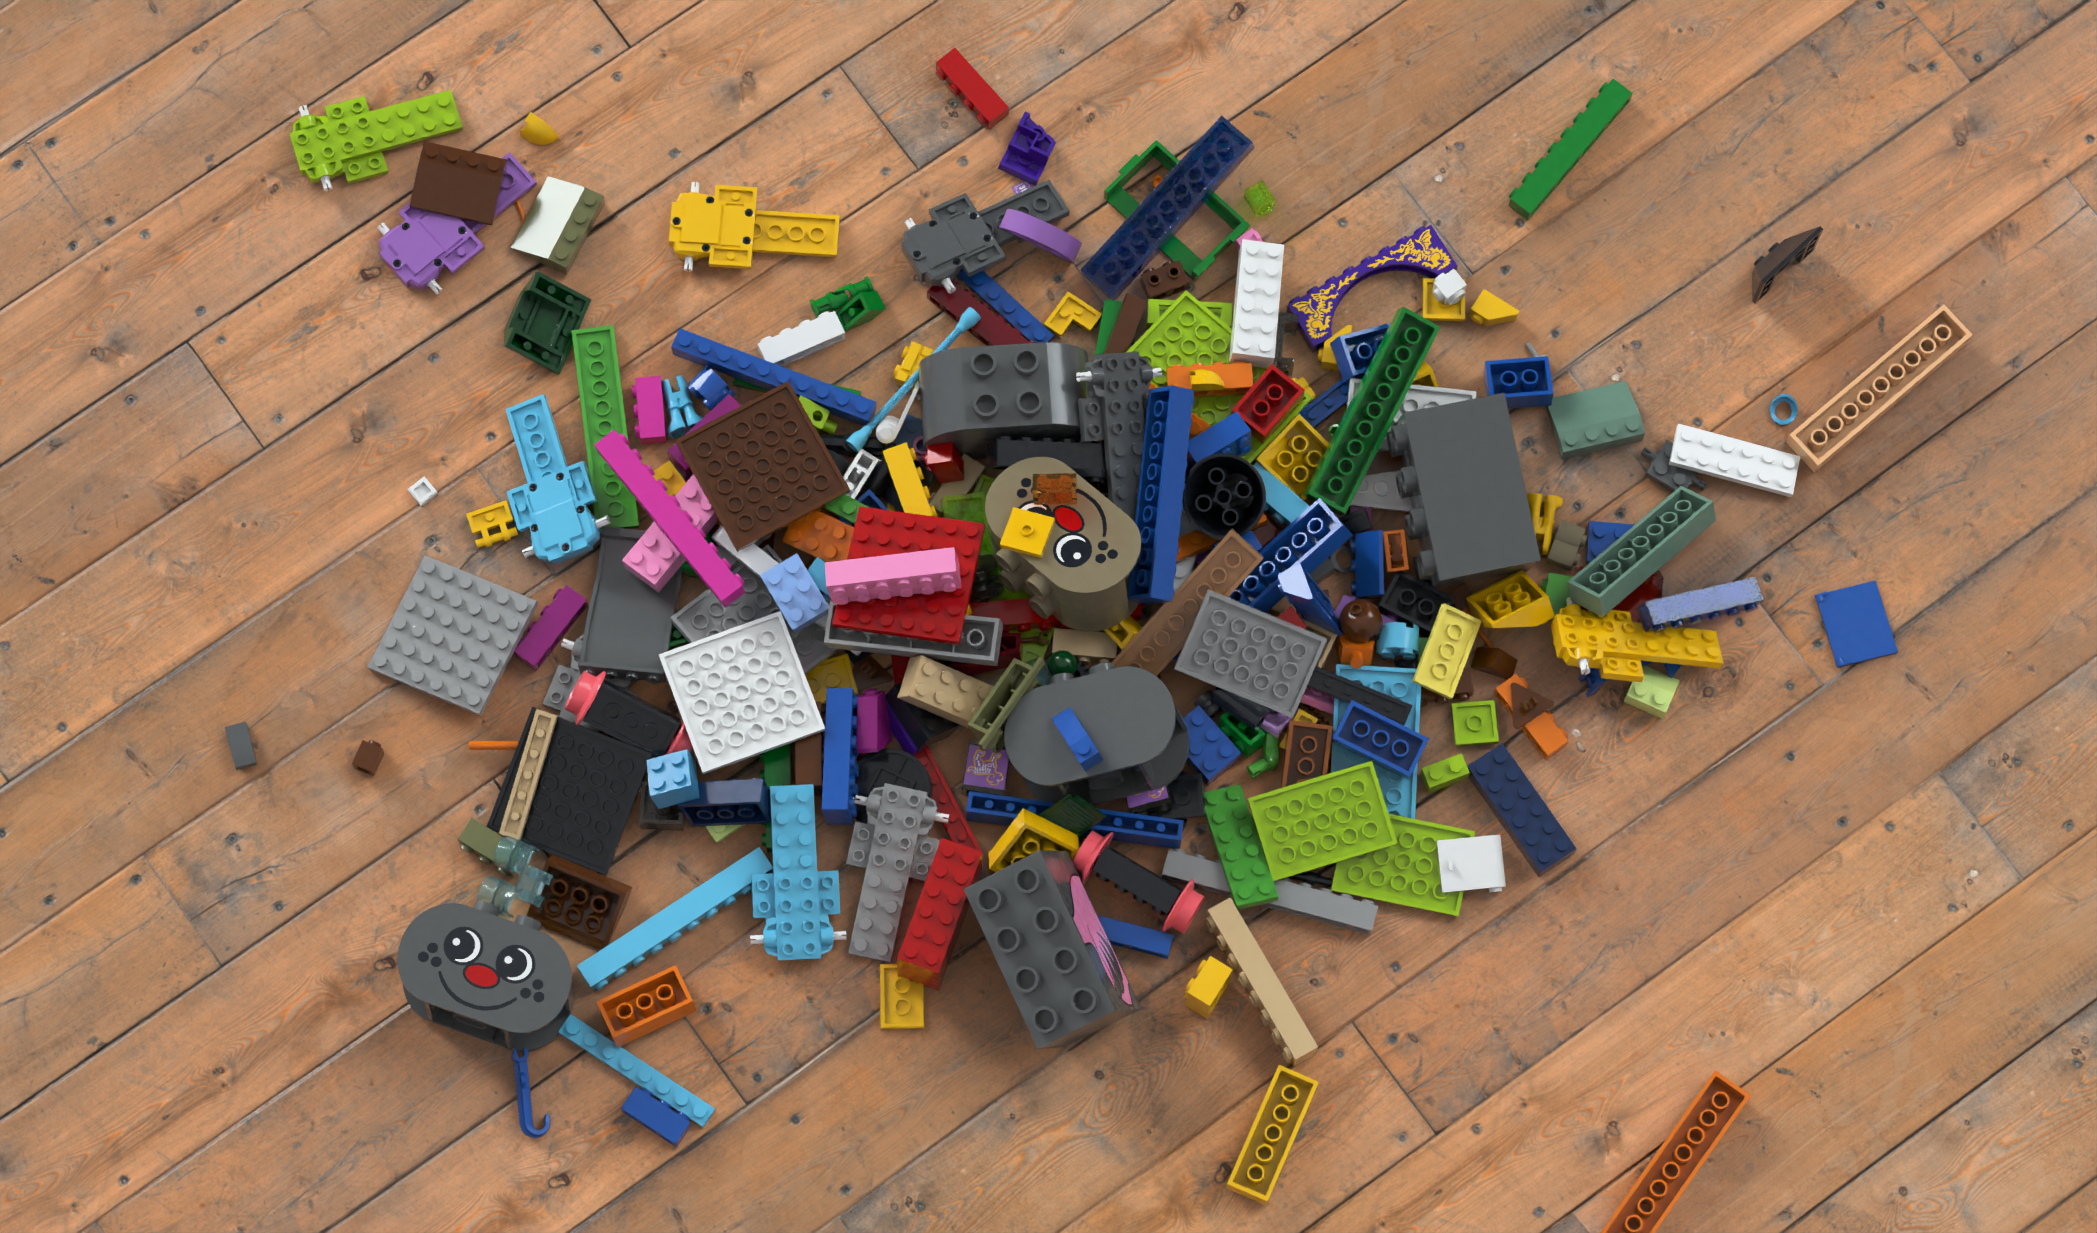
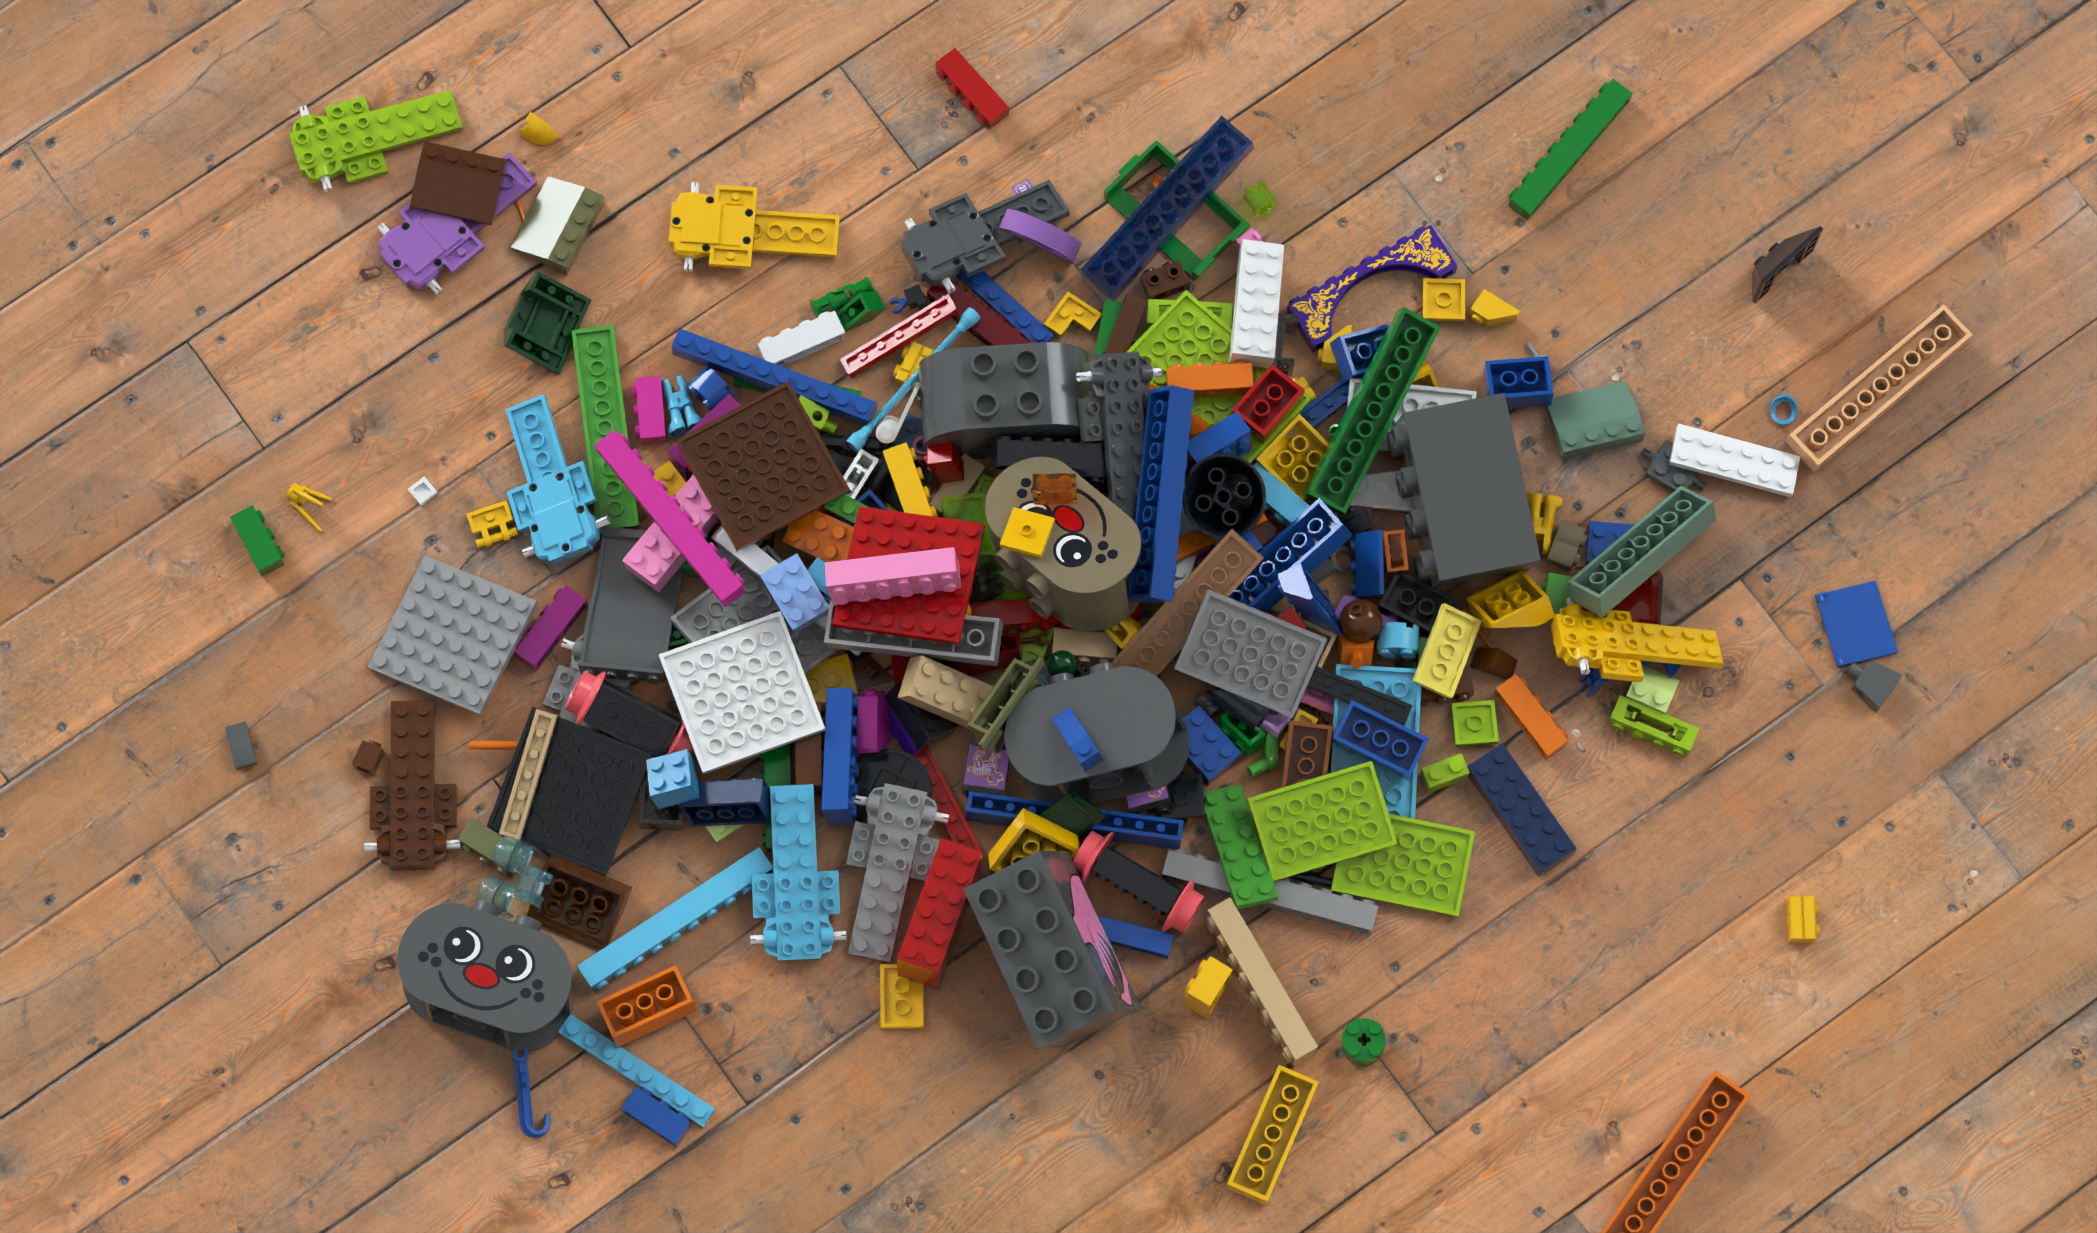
dark purple slope [998,111,1056,186] -> none
yellow brick [1190,369,1225,391] -> none
white brick [1432,269,1467,305] -> none
white door [1437,835,1506,893] -> none
reddish brown piece [1511,683,1554,729] -> none
clear blue brick [1637,577,1764,633] -> none
none -> green brick [230,505,285,577]
none -> yellow plant [286,483,332,532]
none -> reddish brown piece [364,700,461,871]
none -> plate [840,294,959,378]
none -> black piece [889,284,927,314]
none -> green brick [1341,1018,1386,1066]
none -> lime brick [1608,695,1700,756]
none -> yellow brick [1786,896,1820,943]
none -> dark grey torso [1847,661,1902,713]

